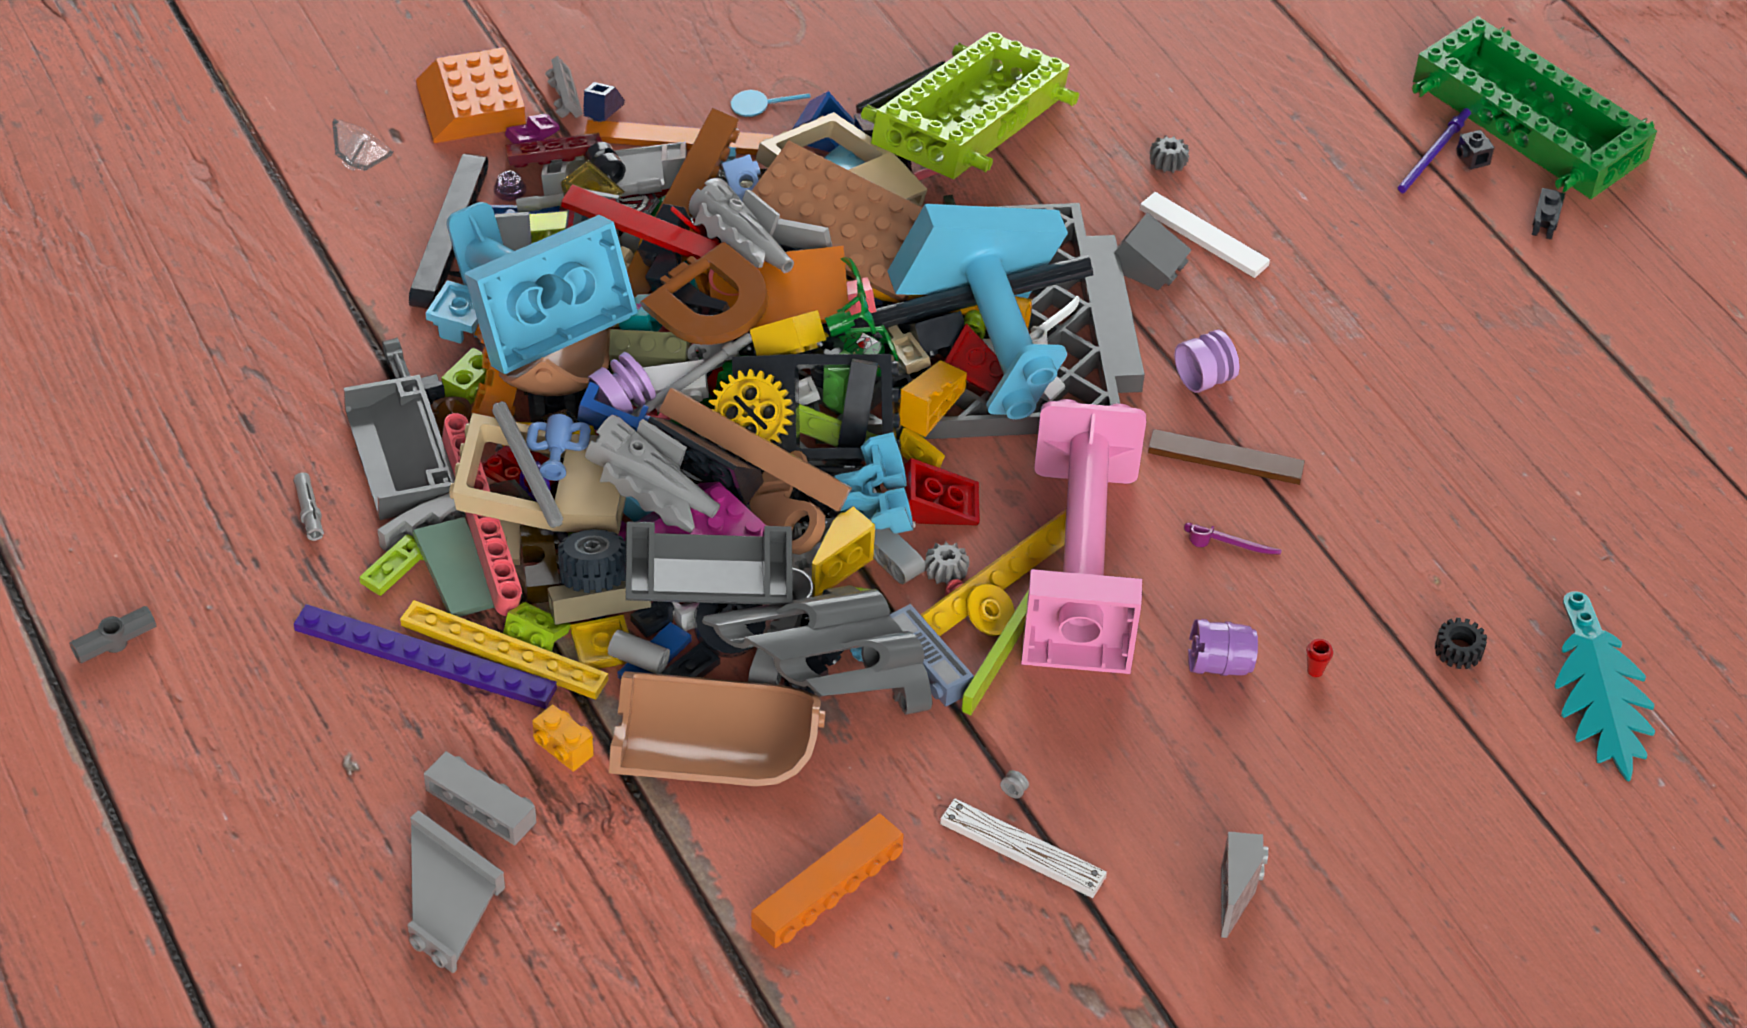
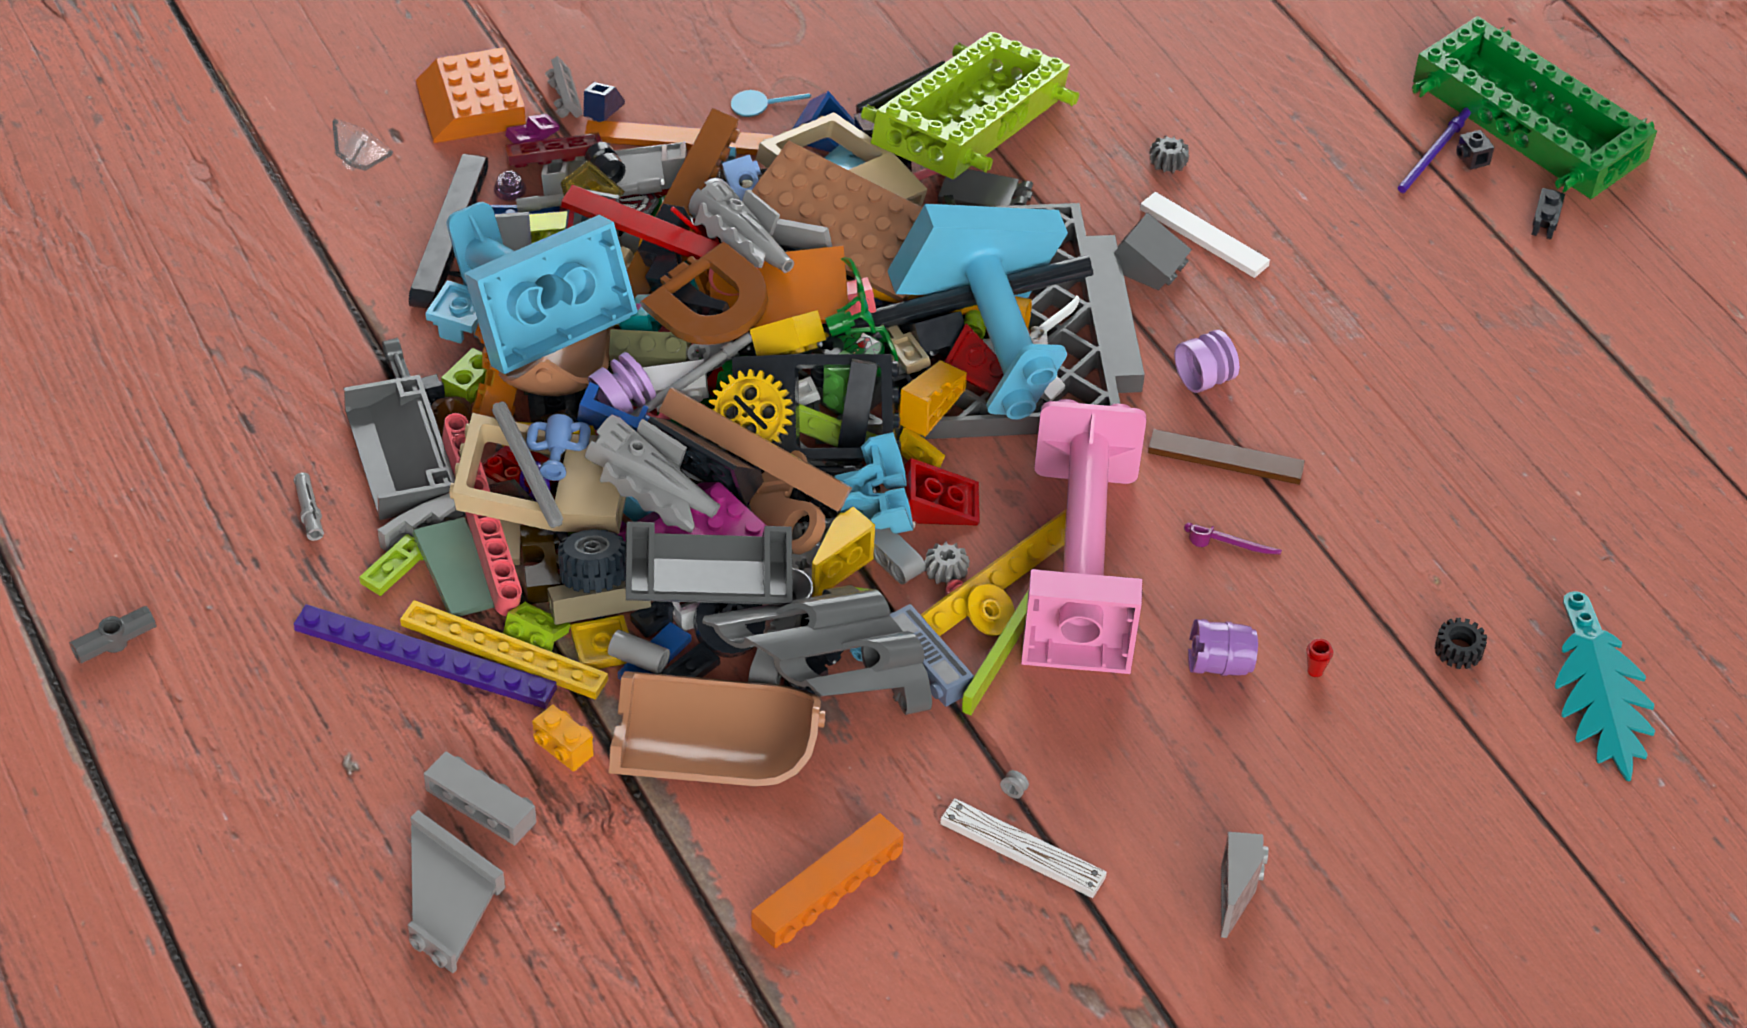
none -> dark grey tile [938,169,1033,207]

